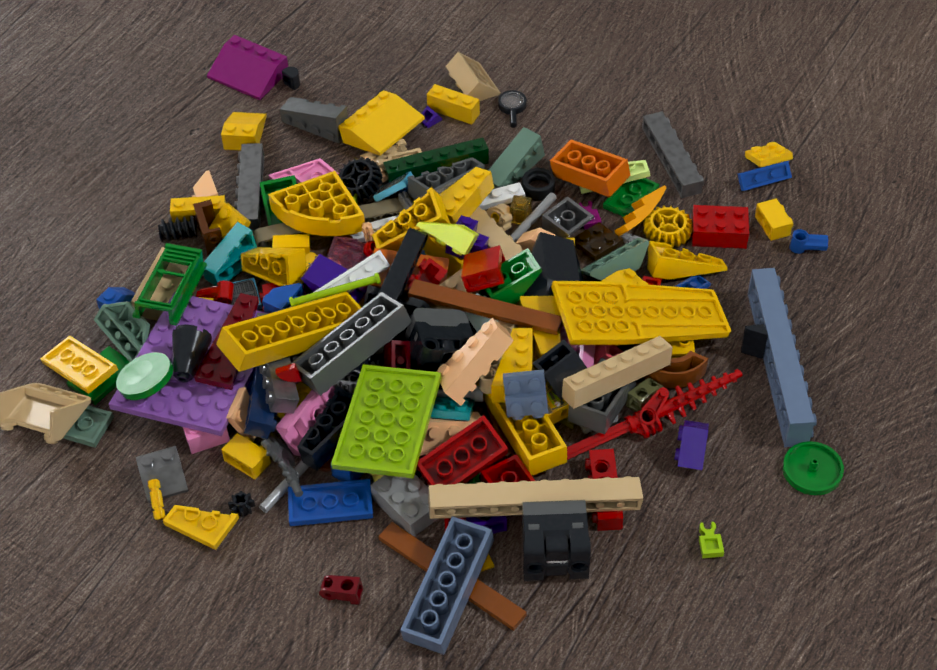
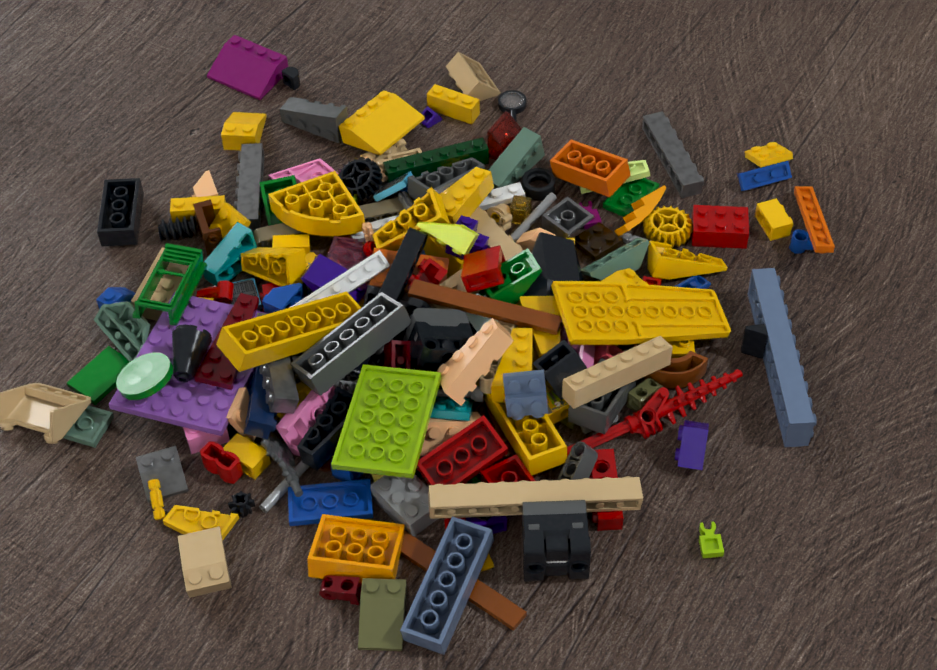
yellow tile [40,336,118,394] -> none
red tile [275,363,302,382] -> none
lime bar [289,273,381,307] -> none
green piece [783,441,844,495] -> none
none -> black brick [97,178,144,247]
none -> tan slope [178,526,232,598]
none -> red brick [200,441,243,484]
none -> light orange slope [307,514,405,582]
none -> olive slope [358,578,407,651]
none -> clear red slope [487,111,522,160]
none -> dark grey beam [557,441,598,480]
none -> orange plate [794,186,835,254]

